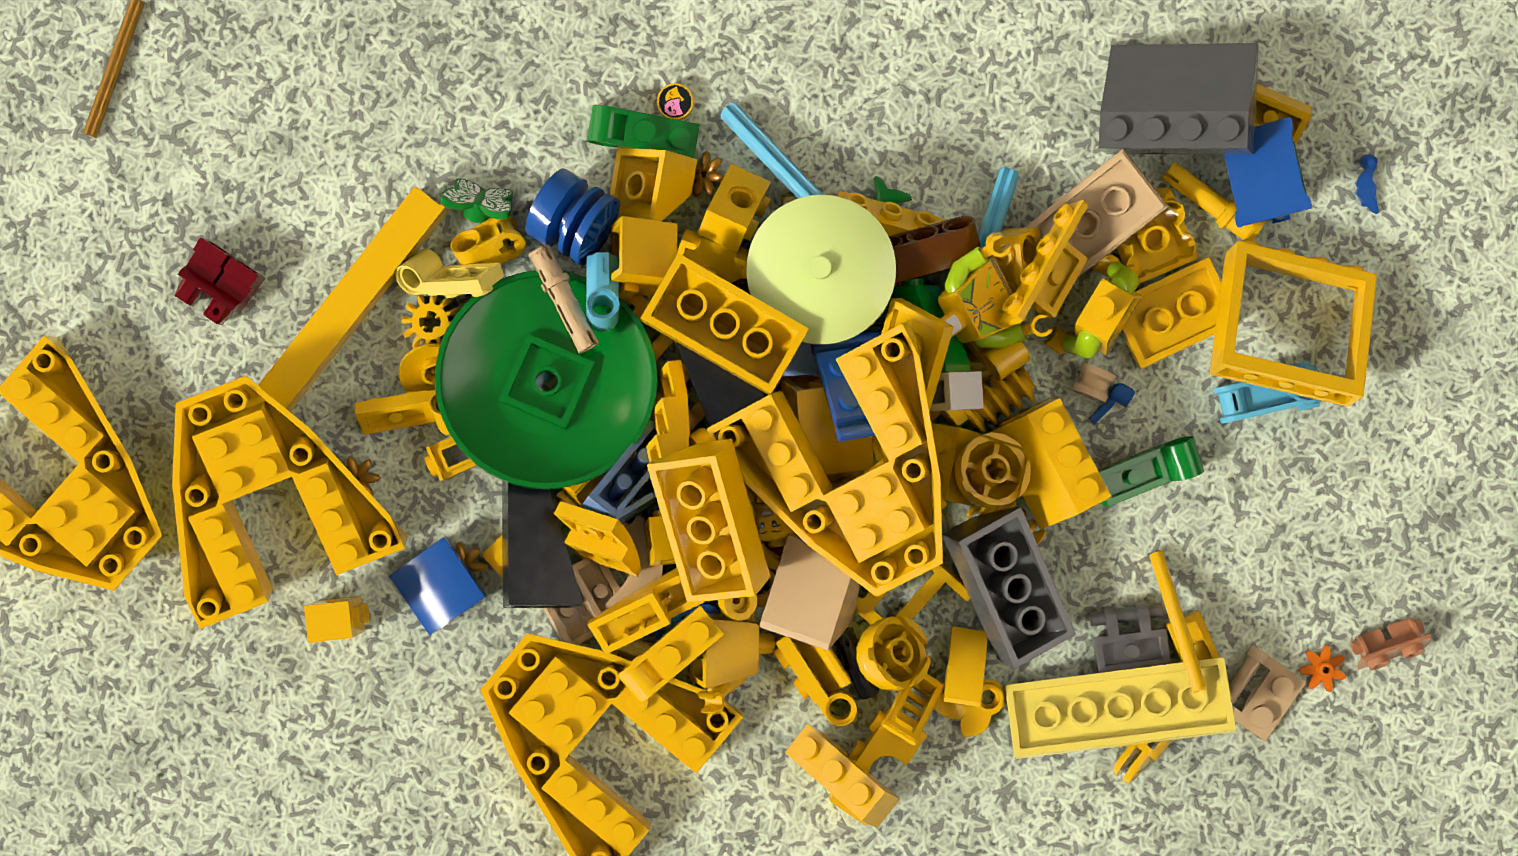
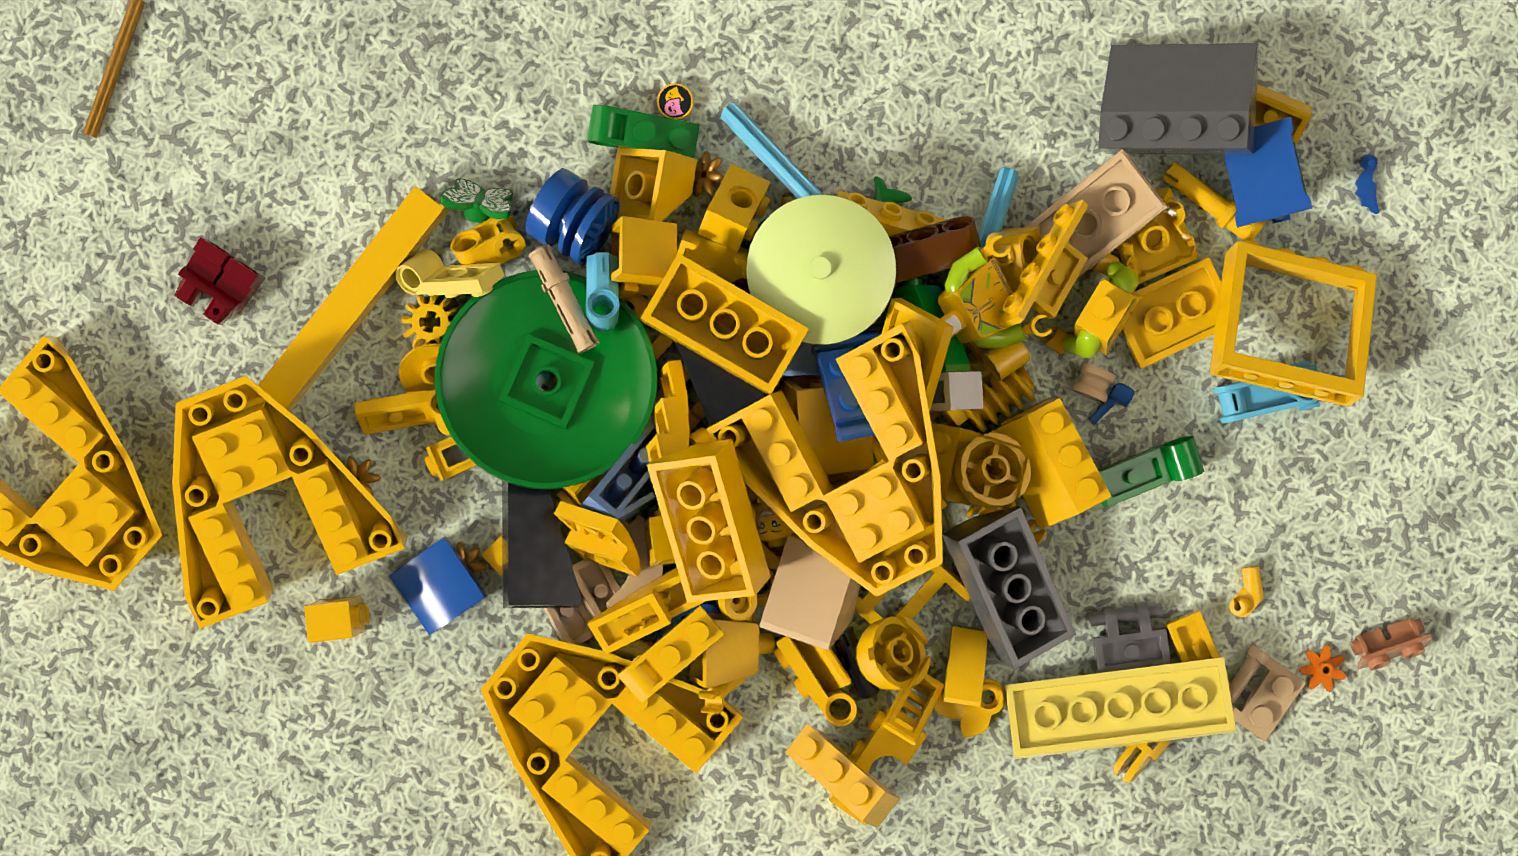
yellow bar [1149,551,1207,693] -> none
none -> yellow arm [1229,566,1264,617]

